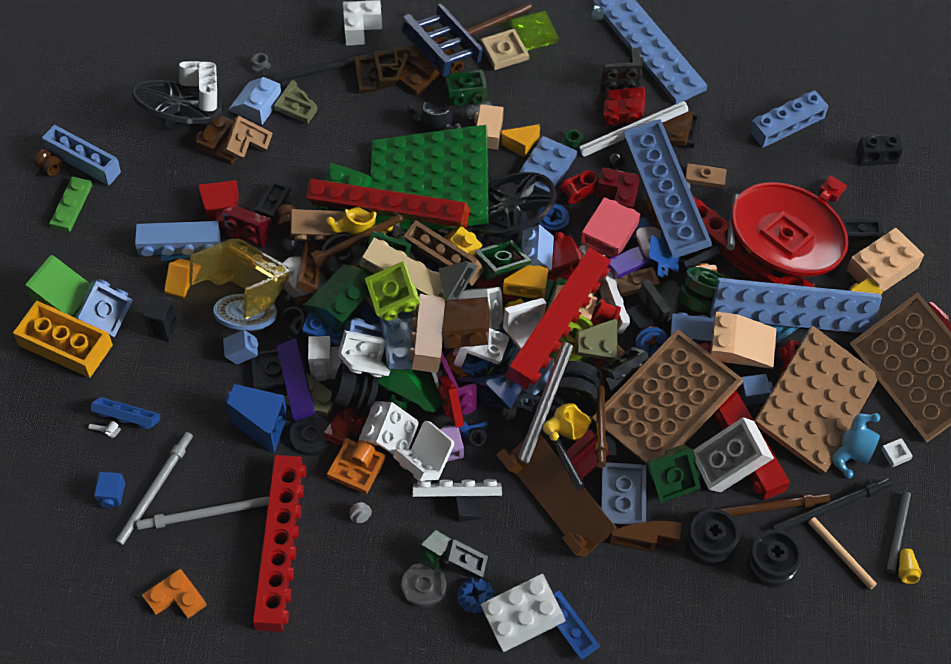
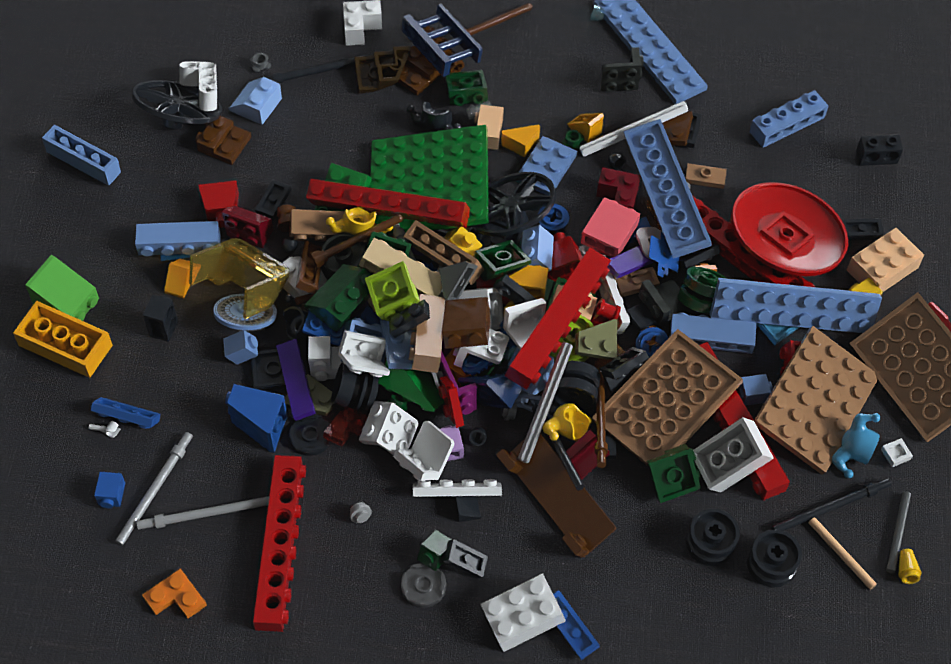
reddish brown wheel [34,149,62,176] -> none
bright green plate [49,177,92,233] -> none
medium blue plate [76,279,133,337] -> none
medium nougat plate [224,116,273,160] -> none
olive wing [274,80,317,124] -> none
orange plate [327,439,386,495] -> none
blue gear [457,577,494,613] -> none
blue hand [459,421,487,438] -> none
tan plate [480,29,529,70] -> none
clear neon green plate [511,11,558,50] -> none
red piece [559,170,598,204] -> none
sand blue plate [601,463,646,527] -> none
red plate [603,87,646,125] -> none
reddish brown slope [610,521,682,552] -> none
reddish brown bar [699,493,830,516] -> none
light nougat slope [710,312,776,369] -> none
dark grey bar [726,194,739,250] -> none
red plate [819,175,847,203] -> none
none -> black plate [389,299,430,338]
none -> black plate [493,275,536,305]
none -> light orange slope [568,113,604,143]

